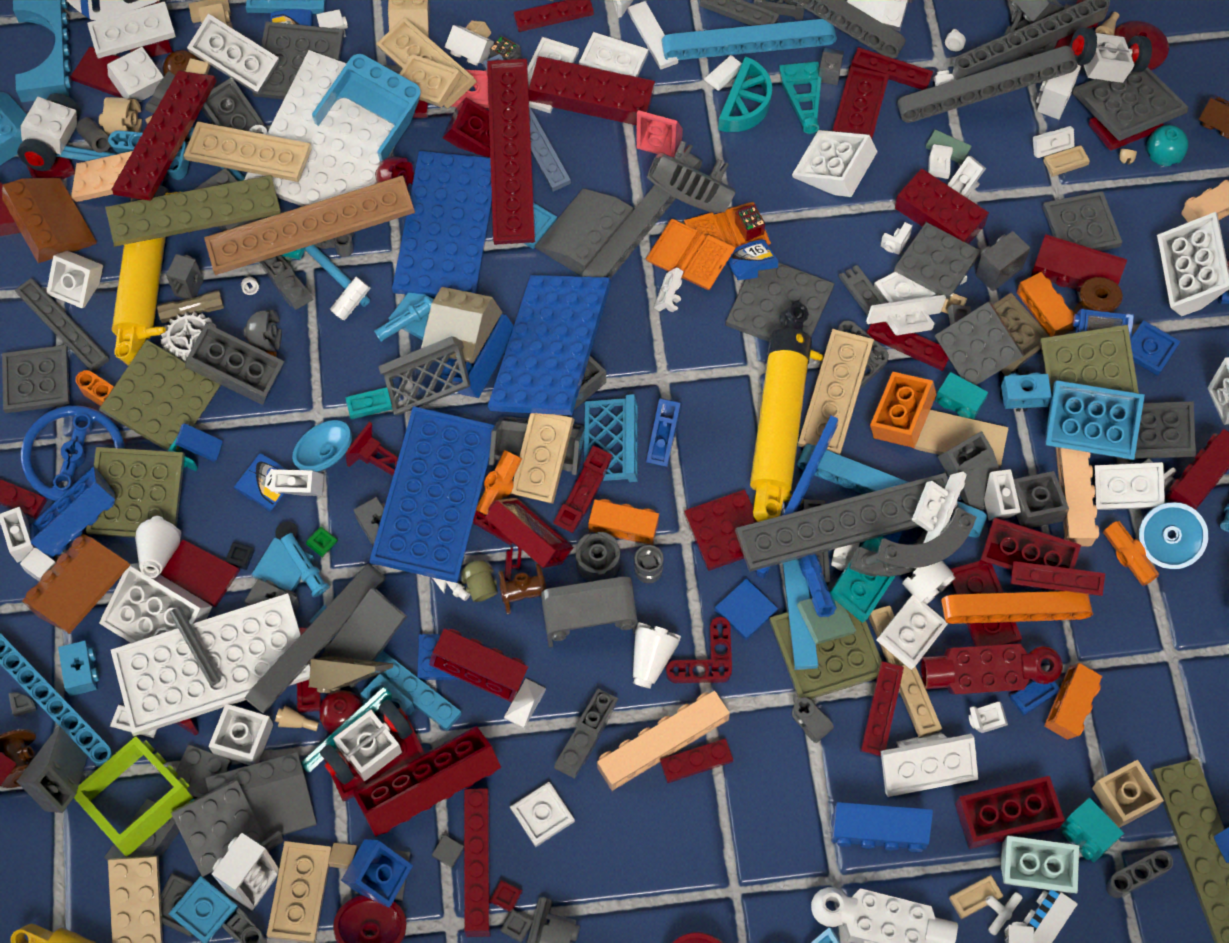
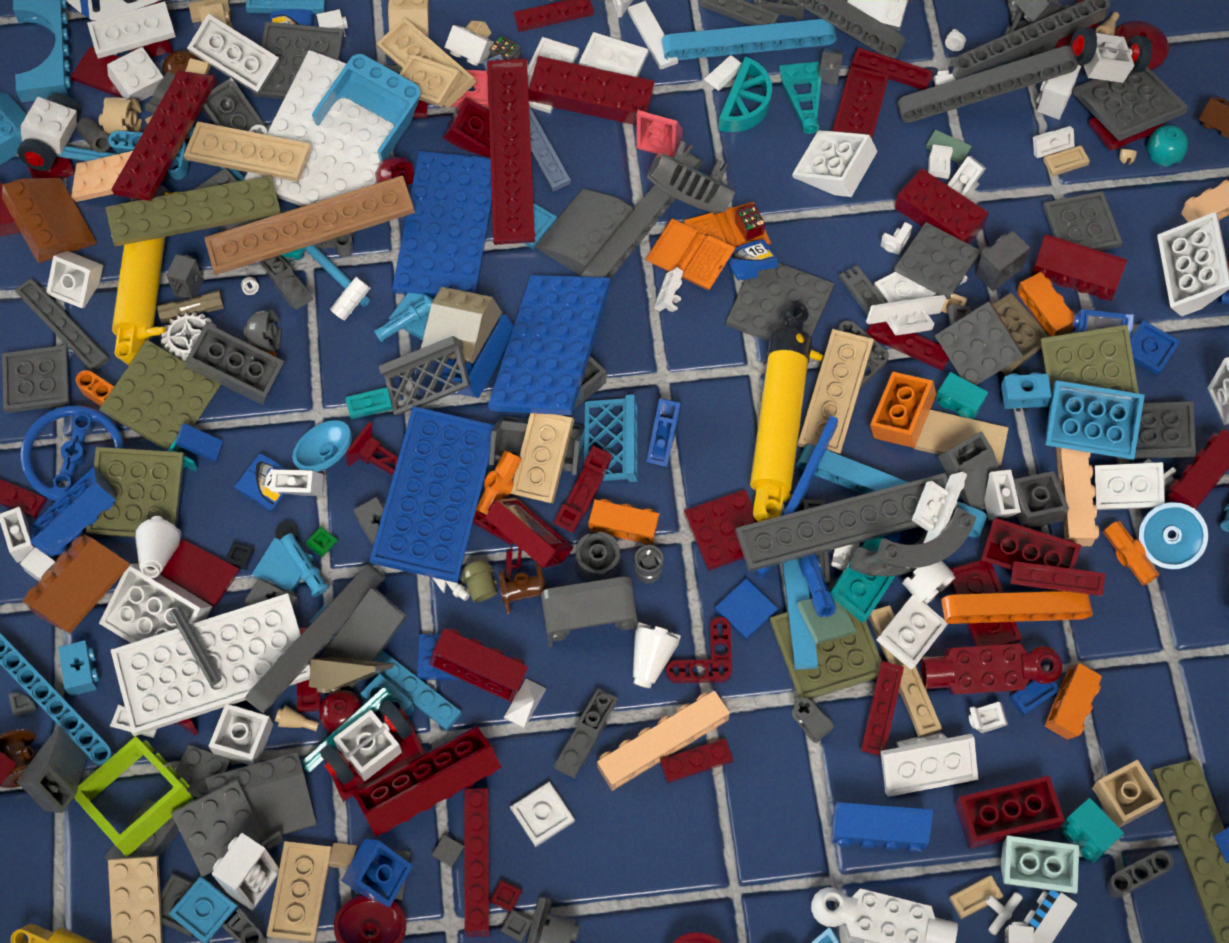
reddish brown hose [1073,277,1123,331] -> none

